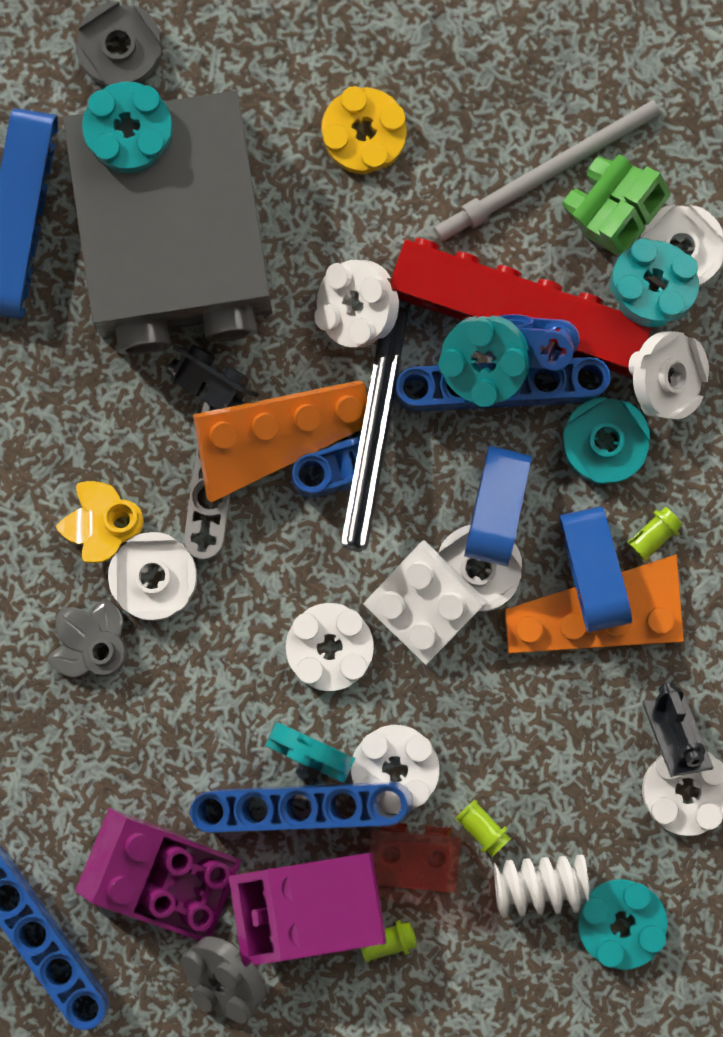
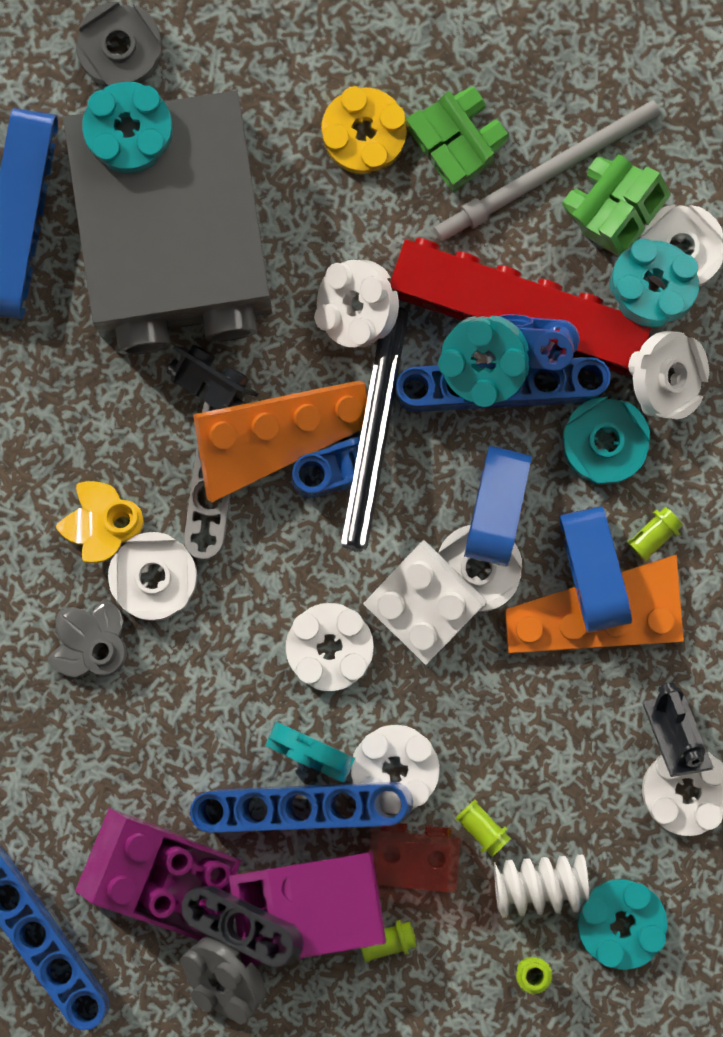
none -> black beam [182,886,303,967]
none -> bright green hips [406,86,509,193]
none -> lime pin [516,957,552,994]

